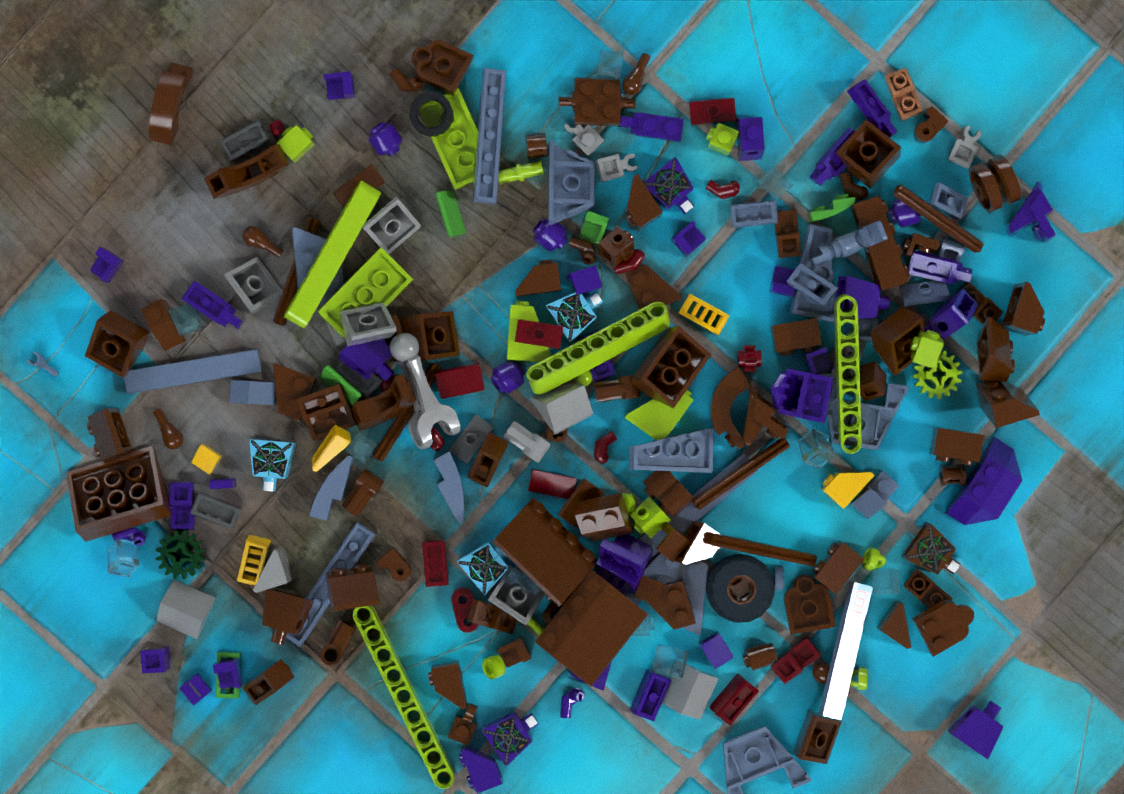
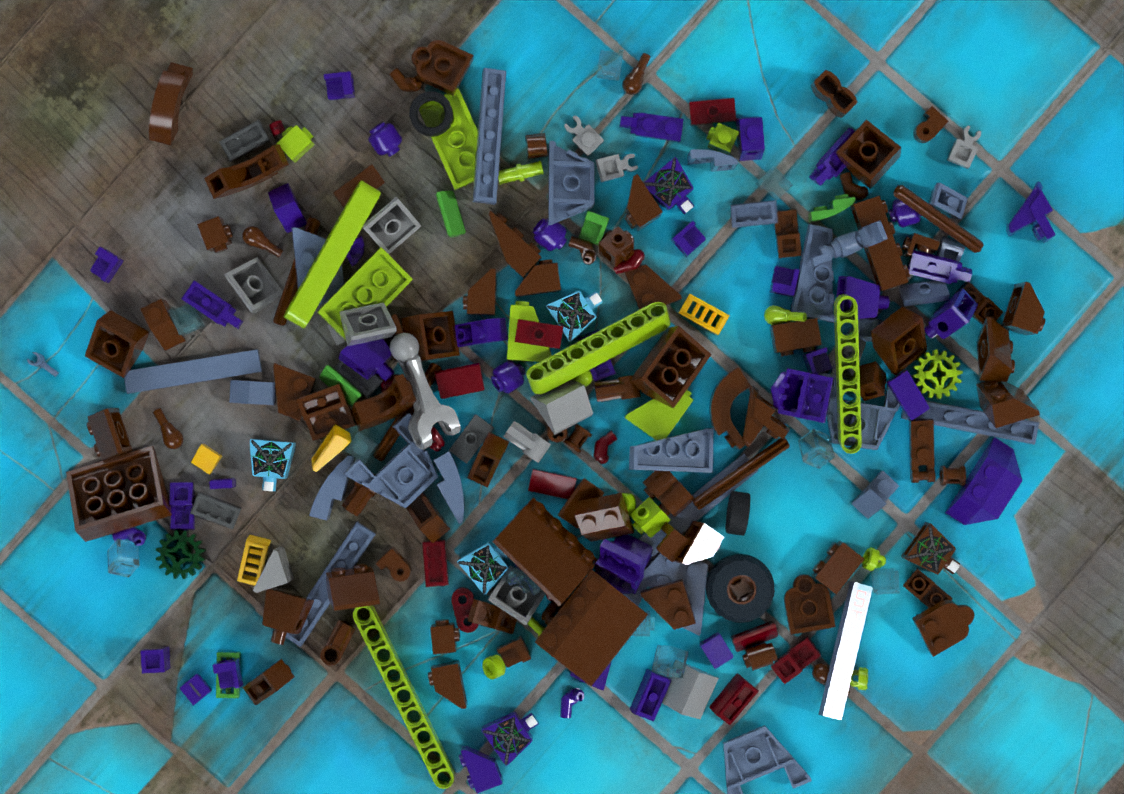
light grey slope [156,580,216,639] -> none
reddish brown plate [448,703,478,746] -> none
reddish brown plate [558,78,636,126] -> none
dark purple panel [566,265,603,295] -> none
reddish brown tile [634,575,664,605] -> none
dark red arm [705,179,740,199] -> none
reddish brown axle [710,534,817,566] -> none
dark red gear [737,345,762,372] -> none
sand blue tile [773,565,784,590] -> none
sand blue slope [787,263,838,307] -> none
reddish brown slope [793,709,842,764] -> none
yellow slope [821,471,875,509] -> none
dark purple hinge [847,79,897,138] -> none
reddish brown slope [877,601,911,649] -> none
nougat slope [884,68,923,122] -> none
lime brick [910,330,944,369] -> none
reddish brown brick [930,427,984,466] -> none
dark purple torso [948,700,1003,760] -> none
reddish brown wheel [969,154,1021,213] -> none
none -> reddish brown brick [197,216,233,253]
none -> dark purple slope [268,183,307,234]
none -> sand blue wing [343,412,438,508]
none -> dark purple tile [346,236,365,267]
none -> reddish brown slope [406,492,450,543]
none -> reddish brown brick [430,619,460,655]
none -> dark purple slope [455,318,508,347]
none -> reddish brown slope [463,269,496,315]
none -> reddish brown slope [488,211,542,278]
none -> reddish brown bush [563,423,592,453]
none -> sand blue slope [687,149,738,172]
none -> black tyre [725,491,751,536]
none -> dark red slope [731,621,778,652]
none -> lime piece [764,305,807,325]
none -> reddish brown brick [811,70,858,118]
none -> dark purple tile [886,370,930,421]
none -> sand blue tile [900,400,1039,445]
none -> reddish brown plate [909,419,935,483]

